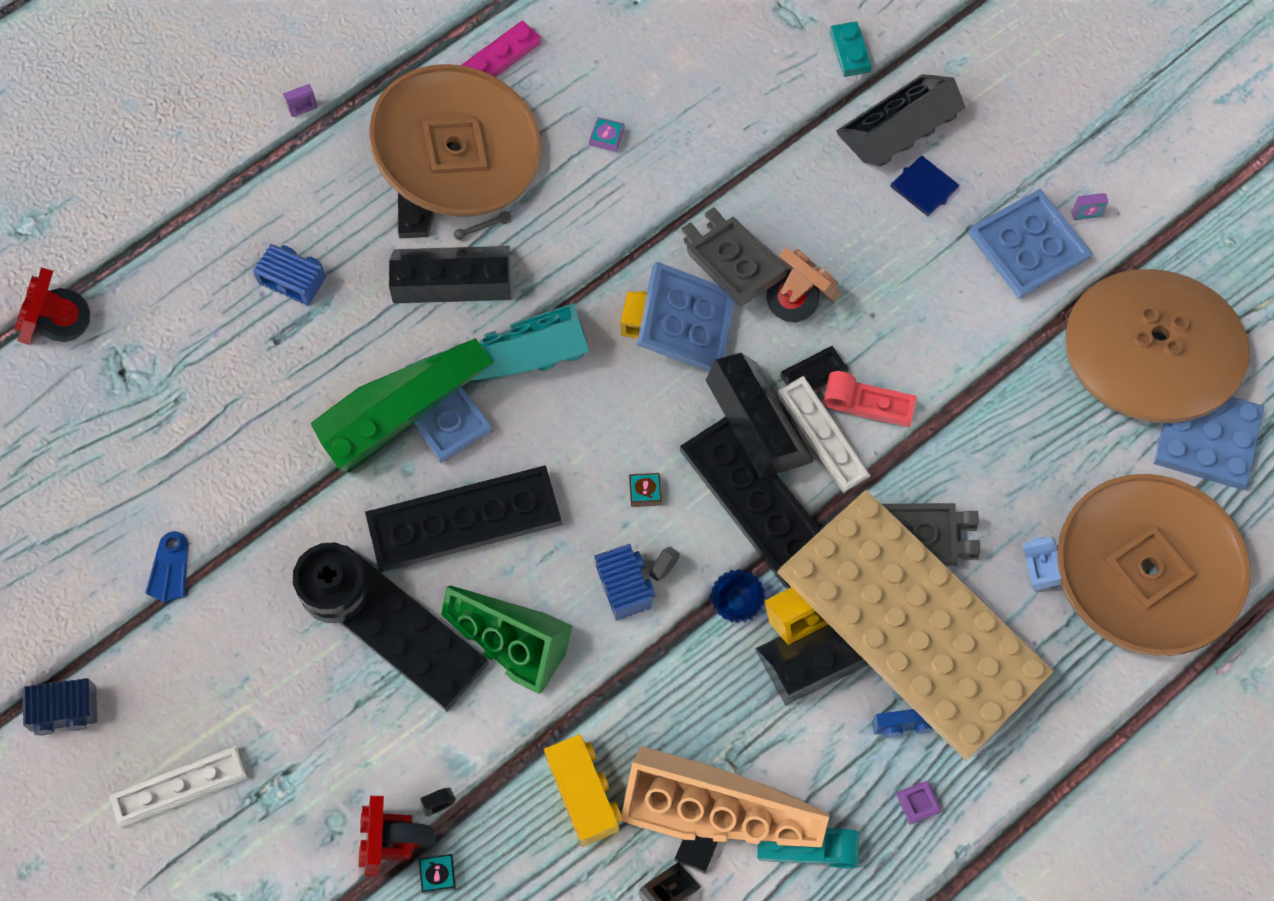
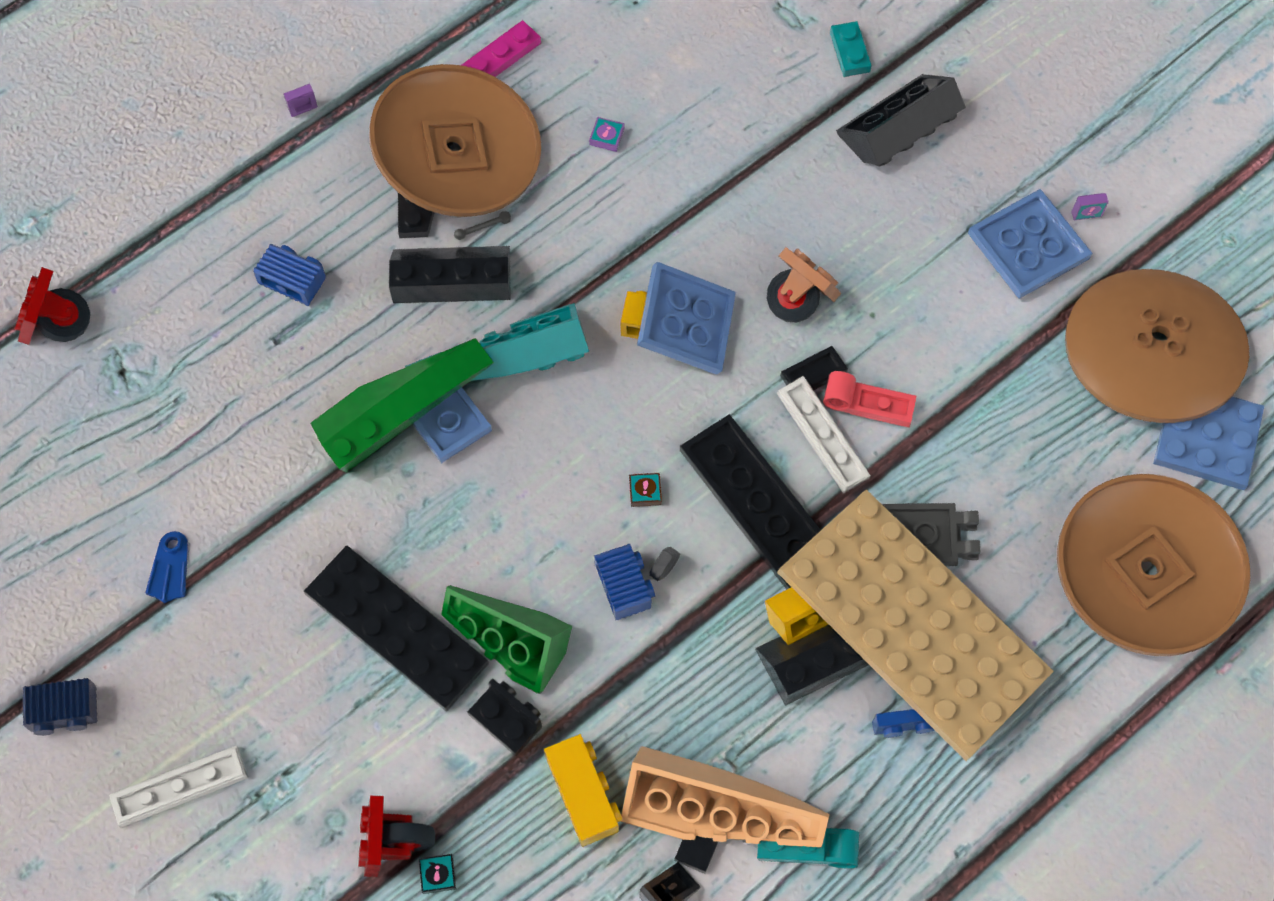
black wheel [293,542,369,623] -> none
black plate [365,465,562,572] -> none
black tile [420,787,456,817] -> none
dark grey tile [681,207,787,307] -> none
black slope [705,353,814,478] -> none
clear blue hat [710,569,766,623] -> none
clear blue piece [890,155,959,217] -> none
medium lavender tile [896,780,941,825] -> none
light blue bracket [1023,537,1061,591] -> none
none -> black bracket [467,678,542,756]

